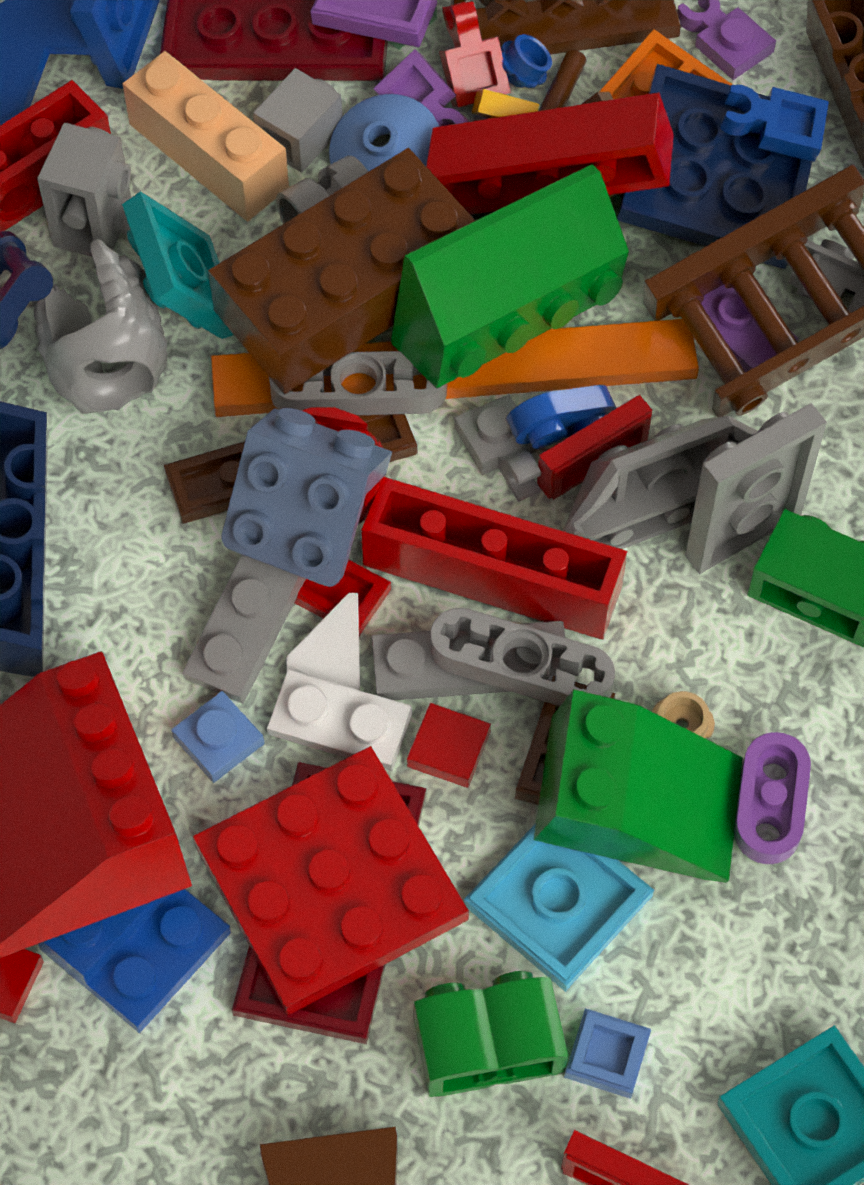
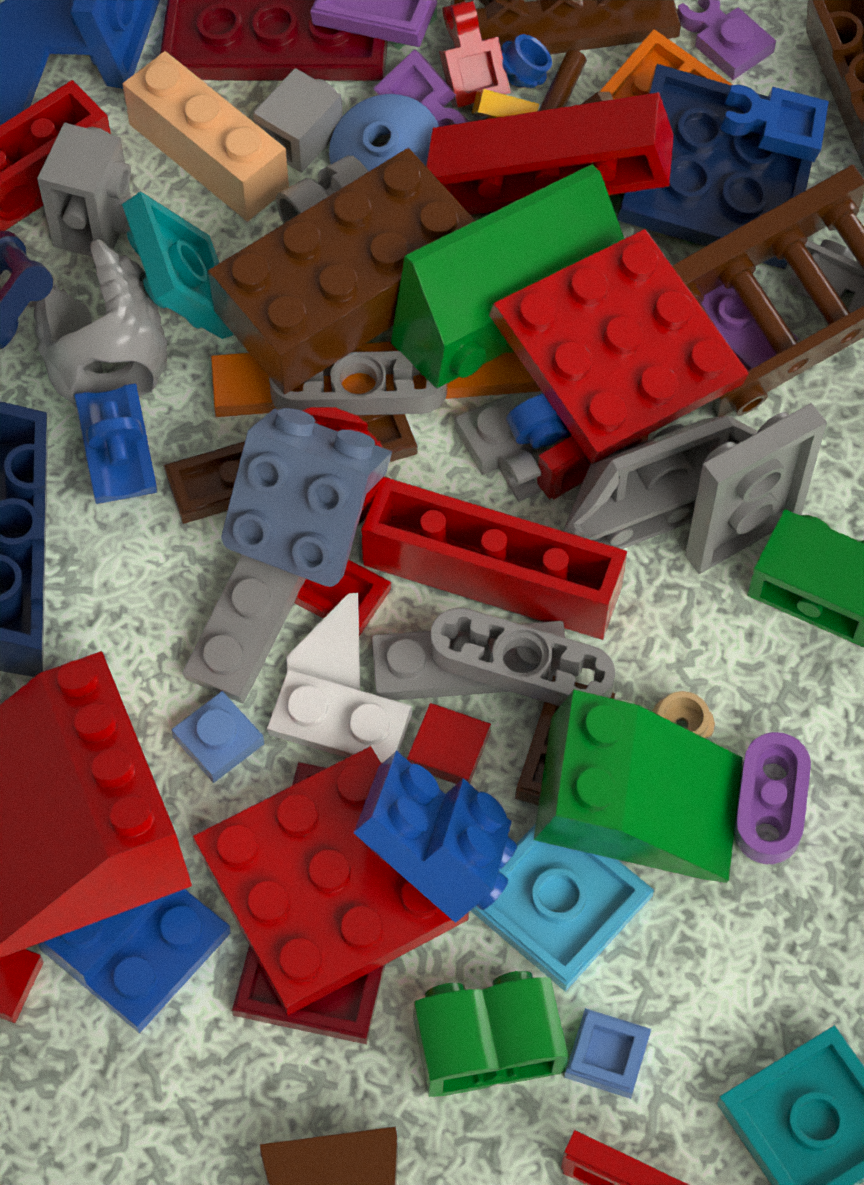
none -> blue hips [75,383,158,504]
none -> blue plate [354,750,517,923]
none -> red plate [489,229,749,464]

